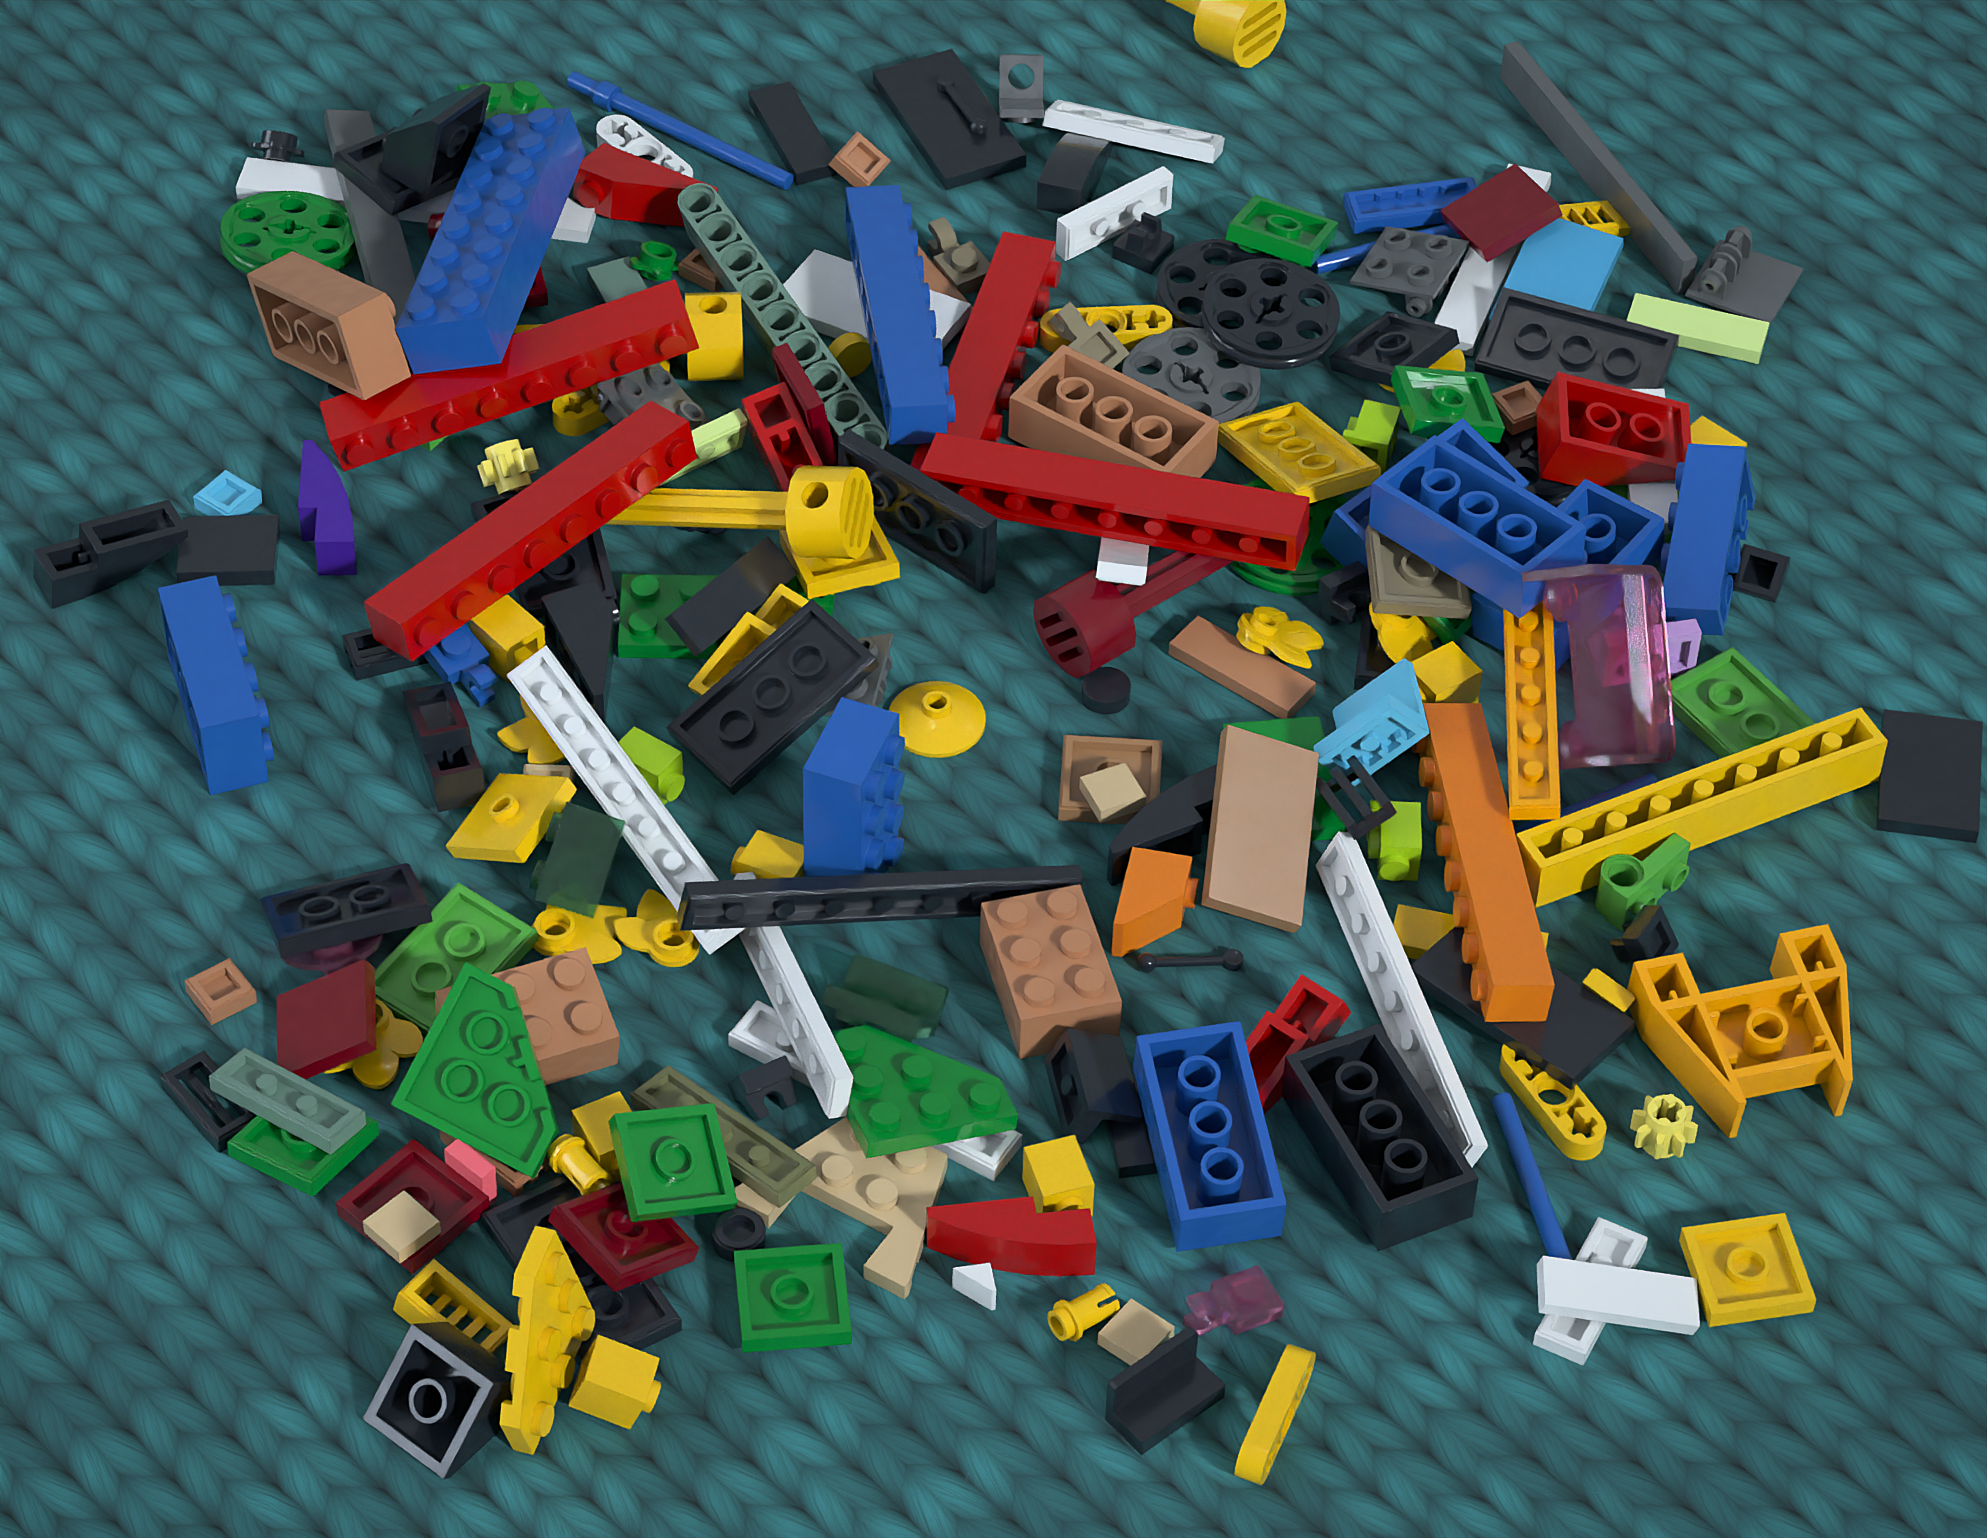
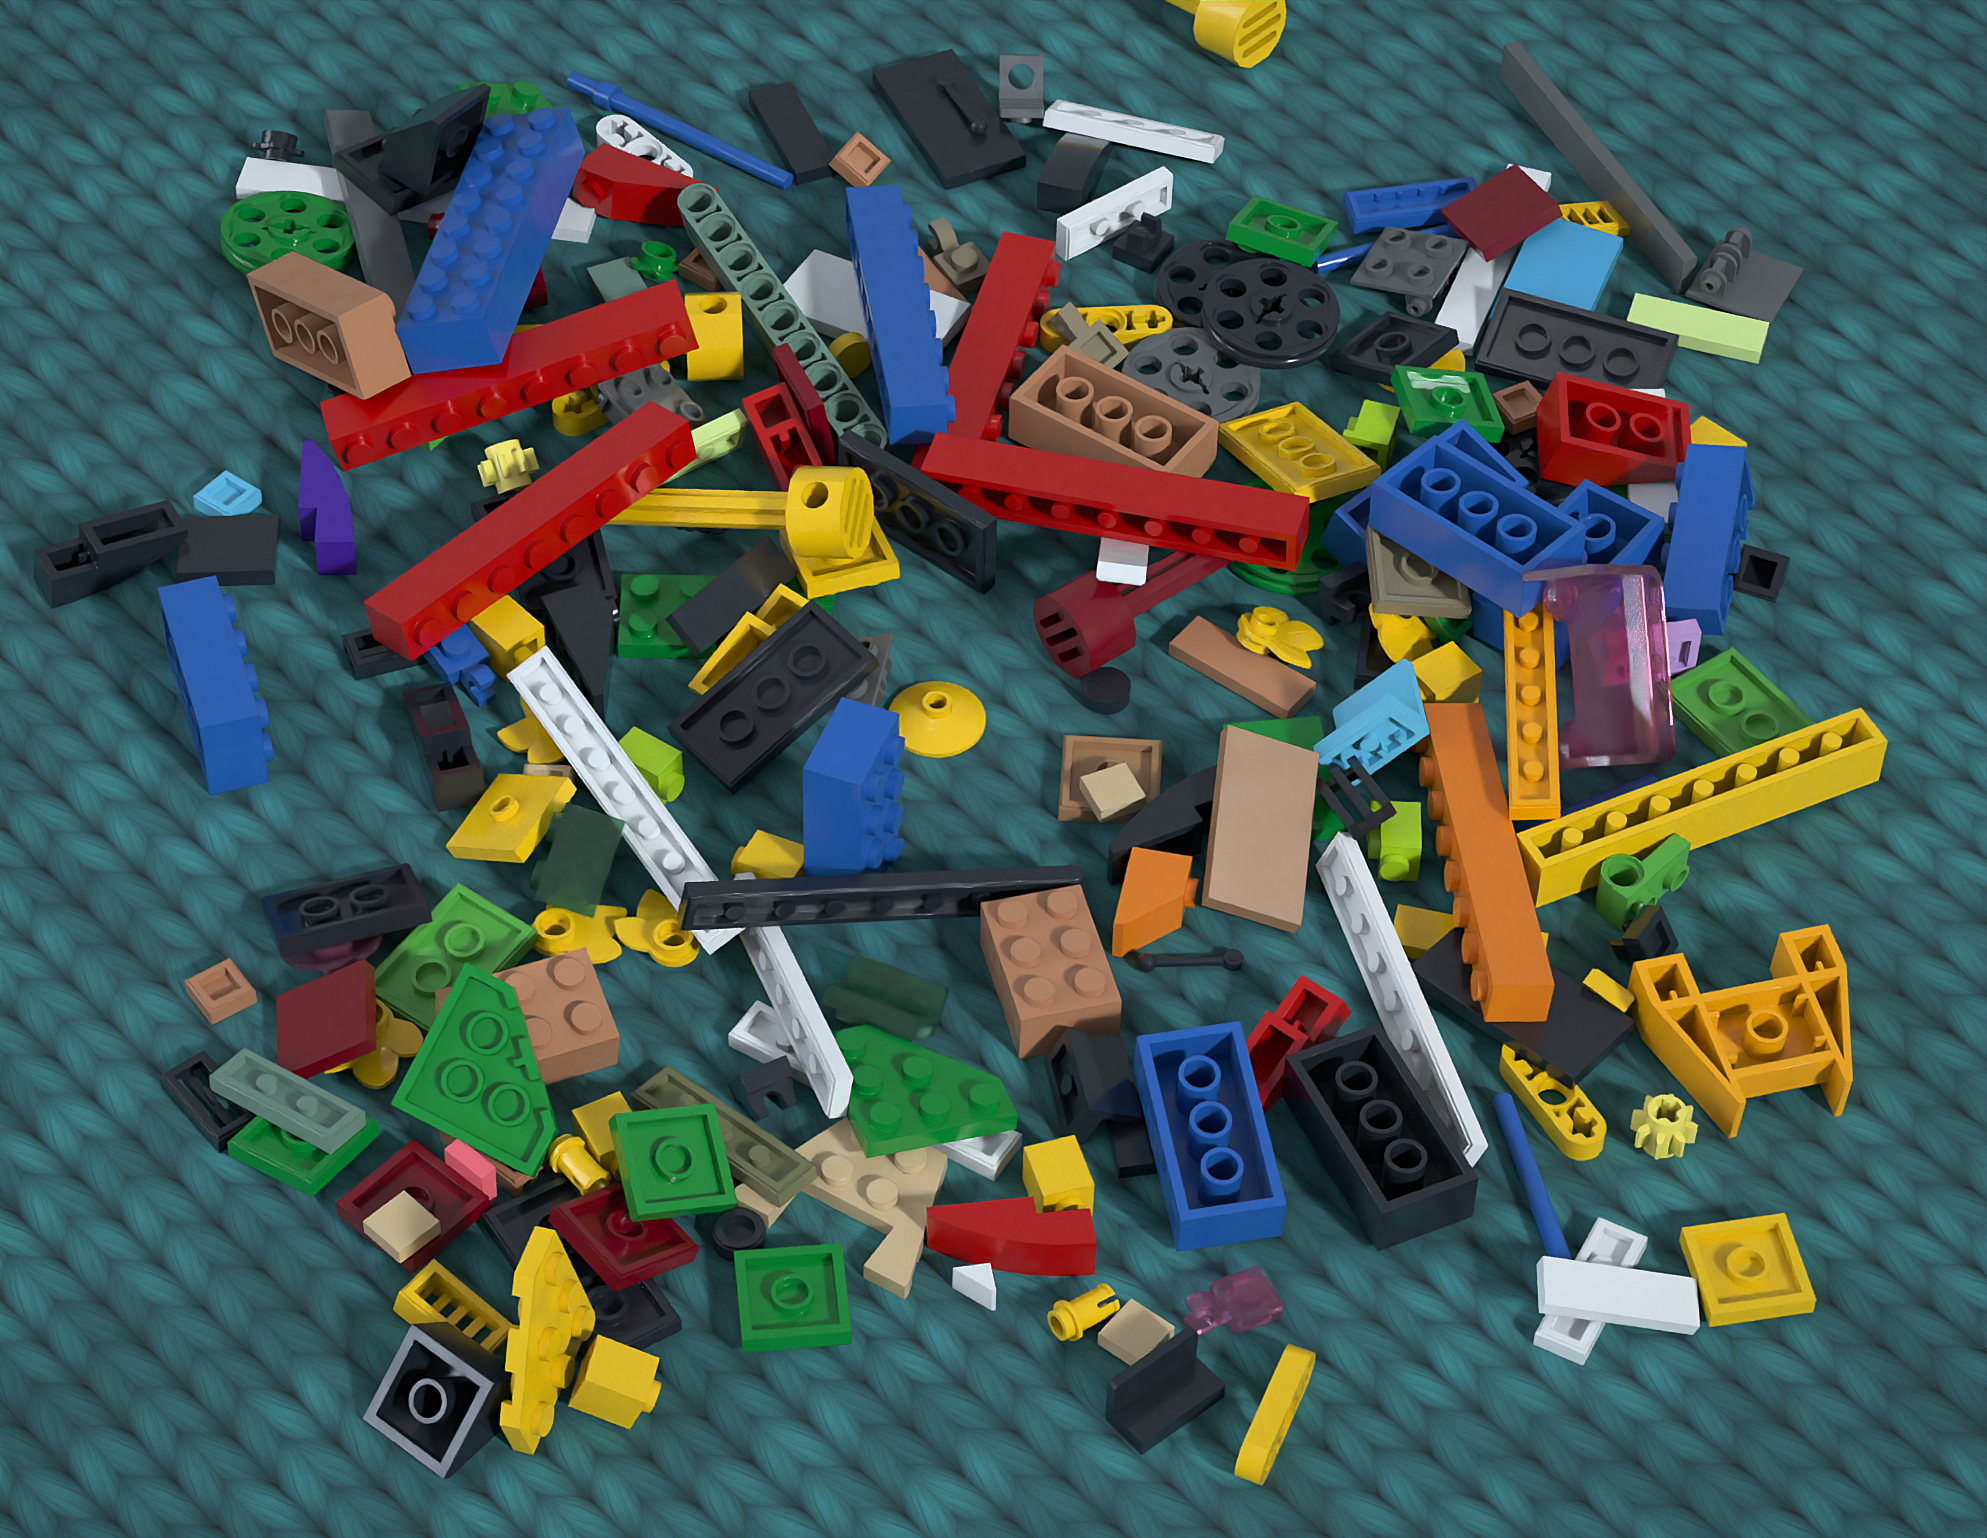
black tile [1876,709,1983,843] -> none

